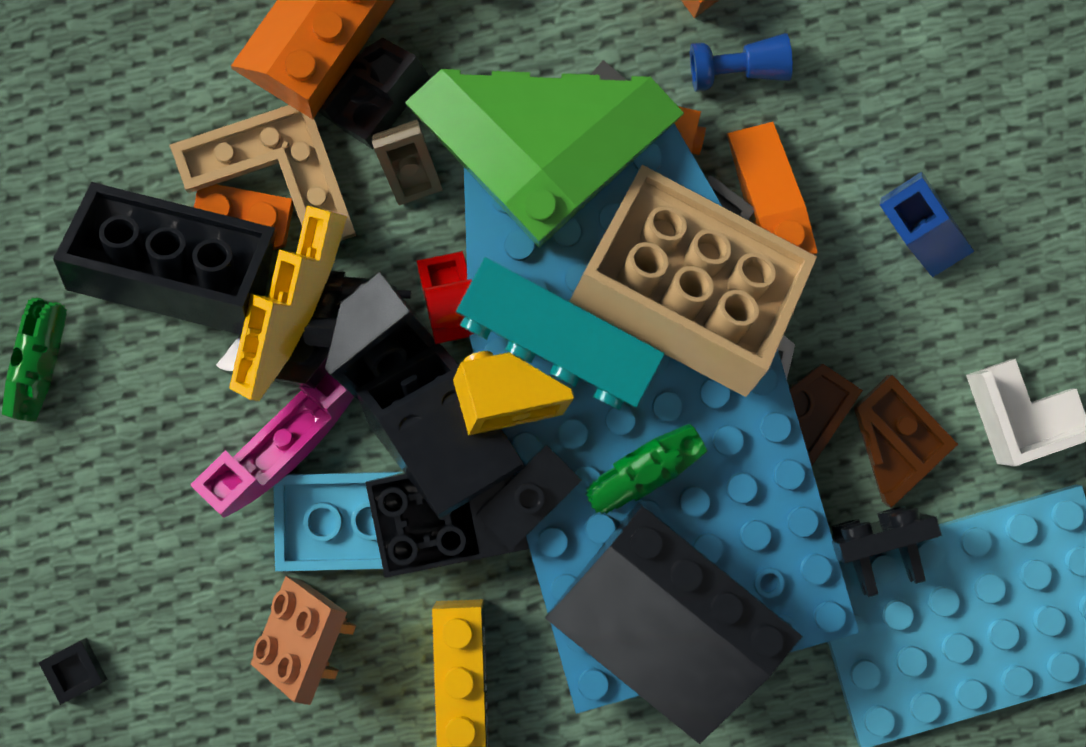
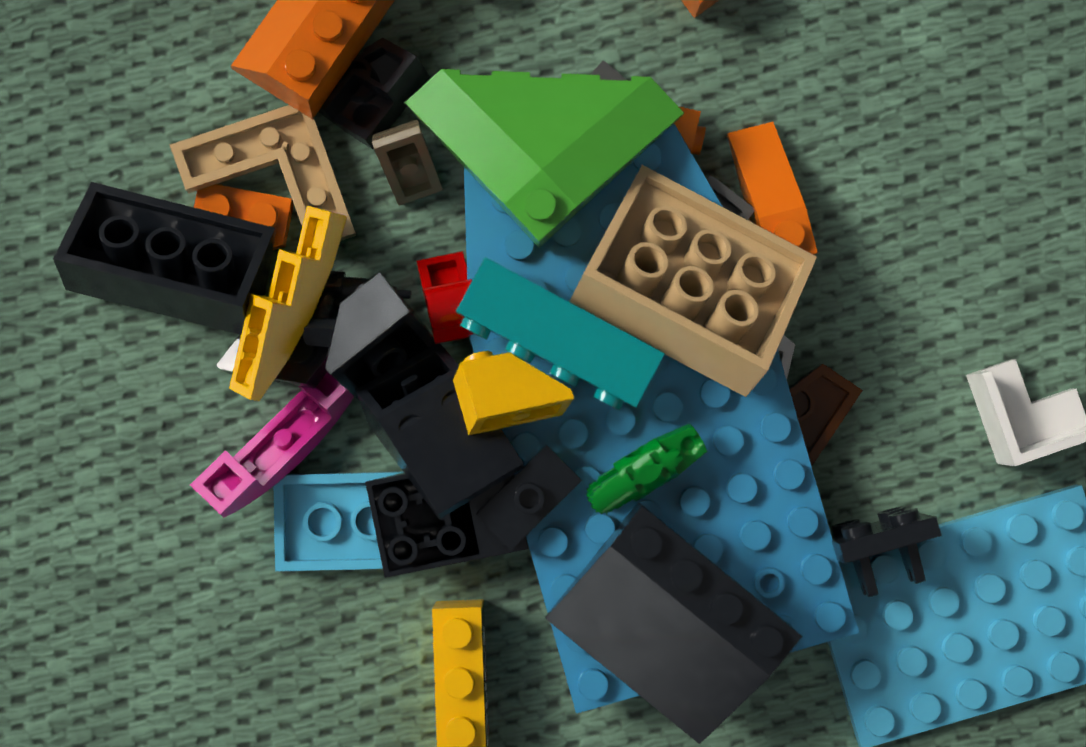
green hinge [2,297,67,422] -> none
black tile [39,638,108,705] -> none
nougat plate [251,576,356,705] -> none
blue piece [690,33,793,92] -> none
reddish brown wing [853,375,958,508] -> none
blue slope [880,172,974,277] -> none

